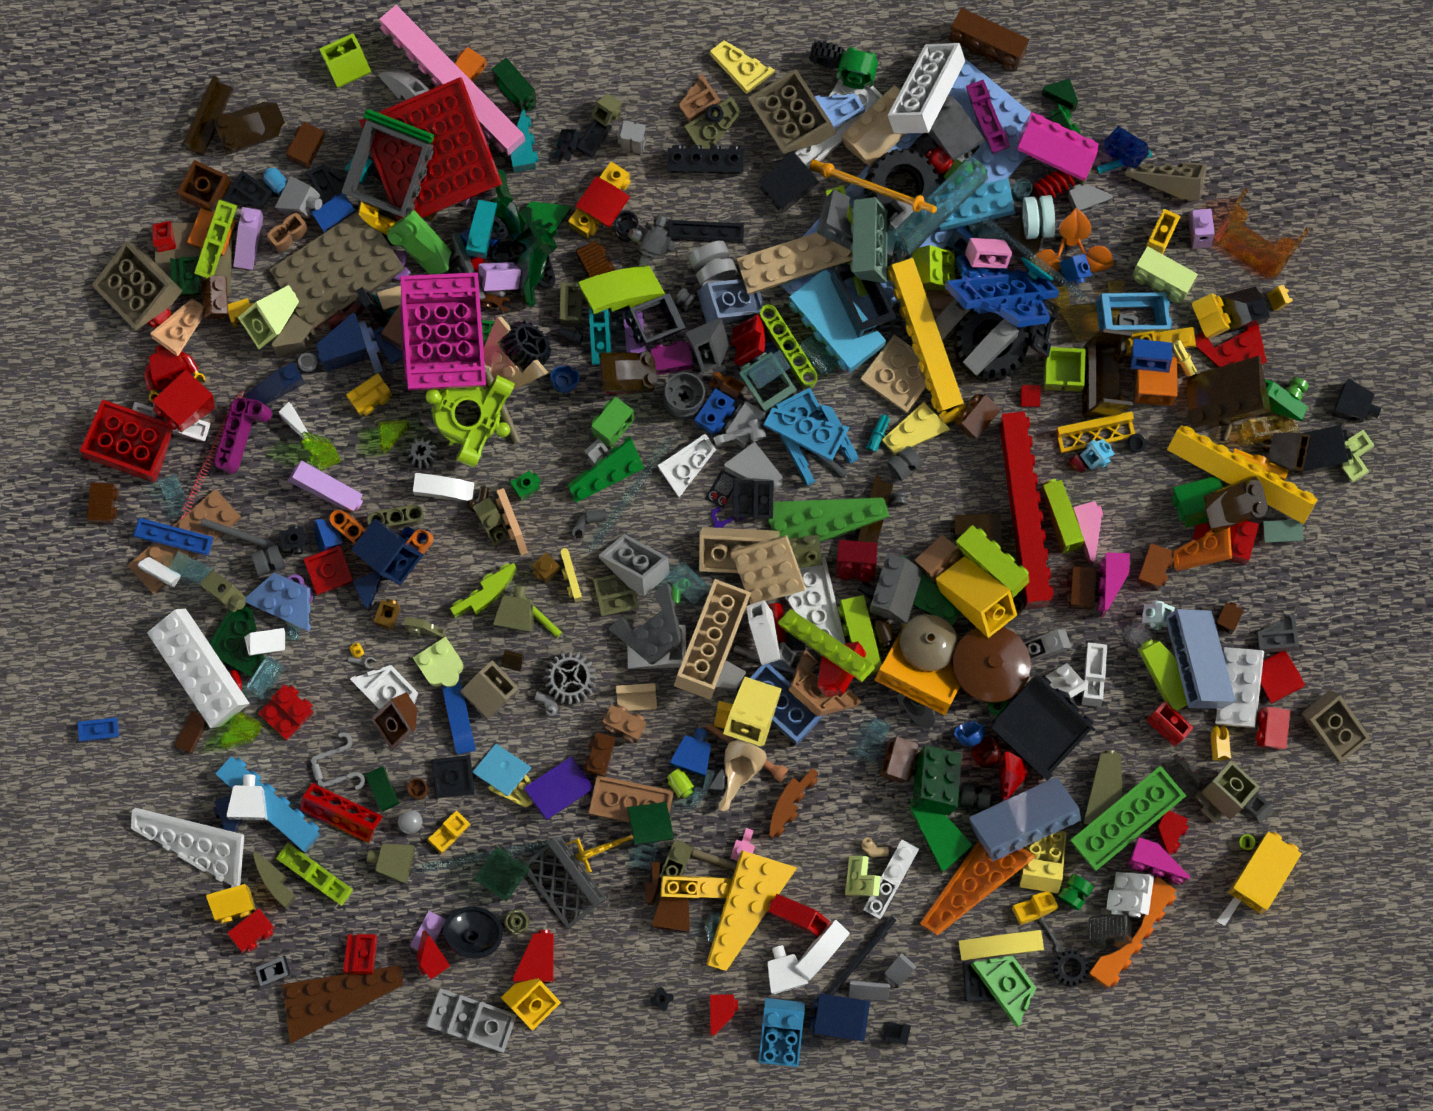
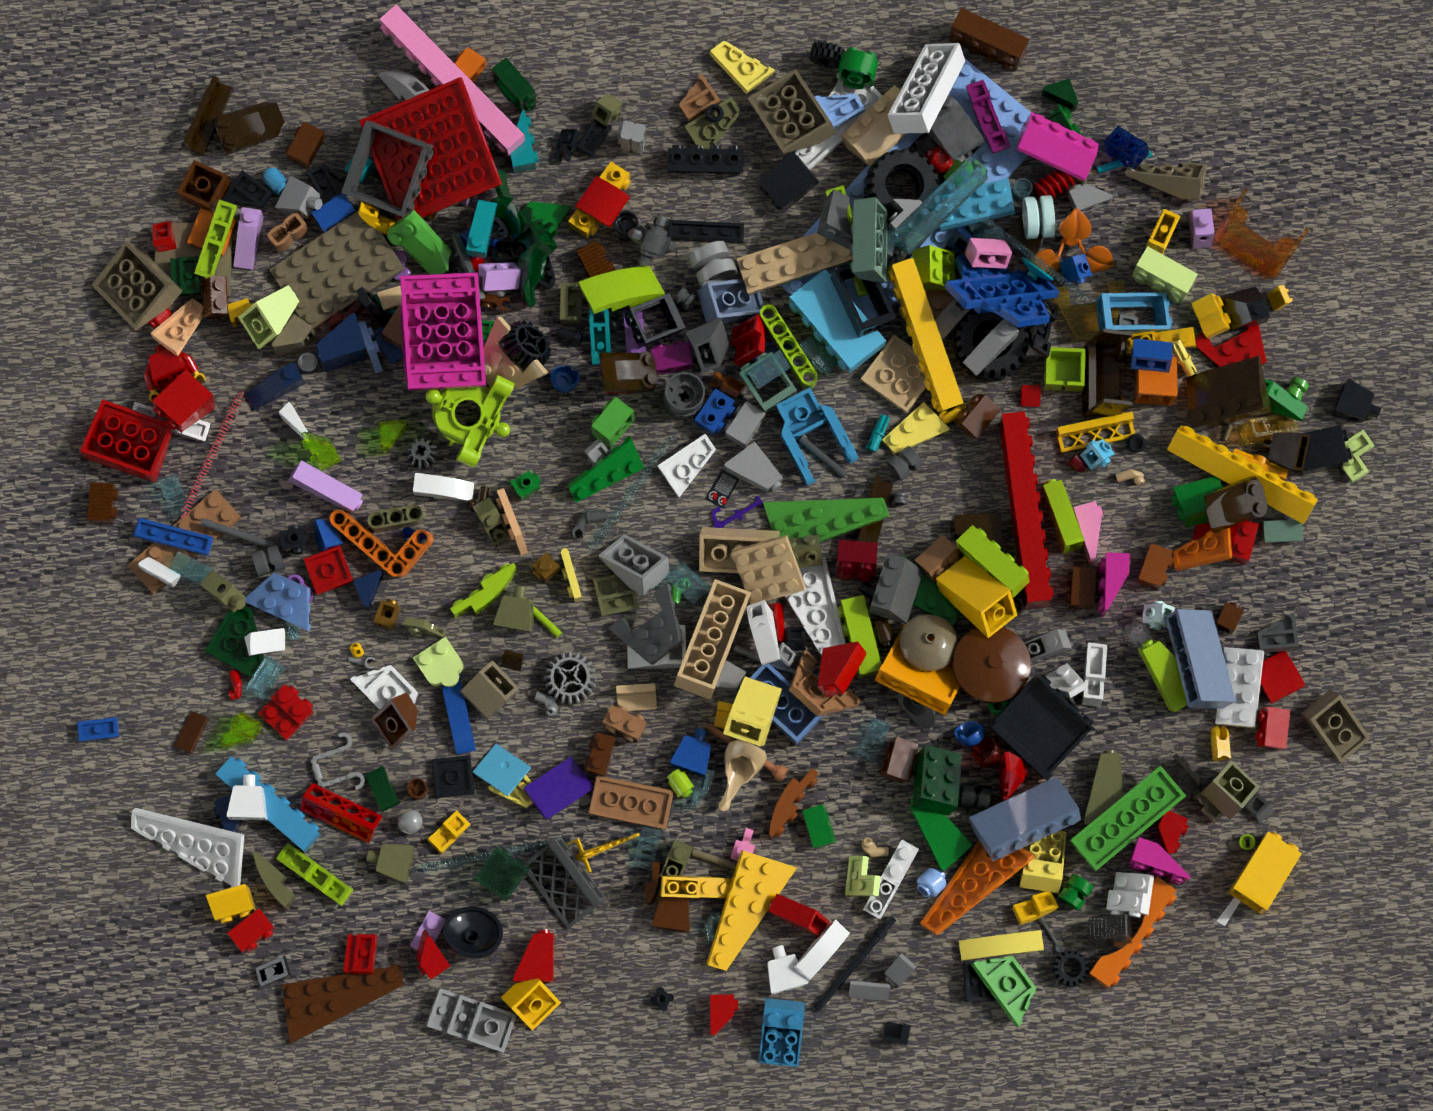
white brick [147,609,250,728] -> none
magenta beam [215,398,272,474] -> none
lime slope [320,33,372,88] -> none
yellow brick [346,373,392,416] -> none
dark blue slope [351,519,424,586] -> none
green axle [363,109,434,144] -> none
dark tan bar [485,371,521,444] -> none
olive plate [504,909,529,934] -> none
dark green slope [627,802,674,845] -> none
dark grey slope [709,770,725,792] -> none
light grey brick [714,419,767,446] -> none
black slope [732,478,774,519] -> none
dark azure wing [763,408,849,462] -> none
lime plate [778,609,875,682] -> none
light orange bar [809,159,937,213] -> none
dark blue slope [809,993,870,1041] -> none
red brick [1146,701,1194,747] -> none
none -> green hinge [802,804,837,849]
none -> light blue head [917,868,946,898]
none -> tan arm [1116,469,1145,485]

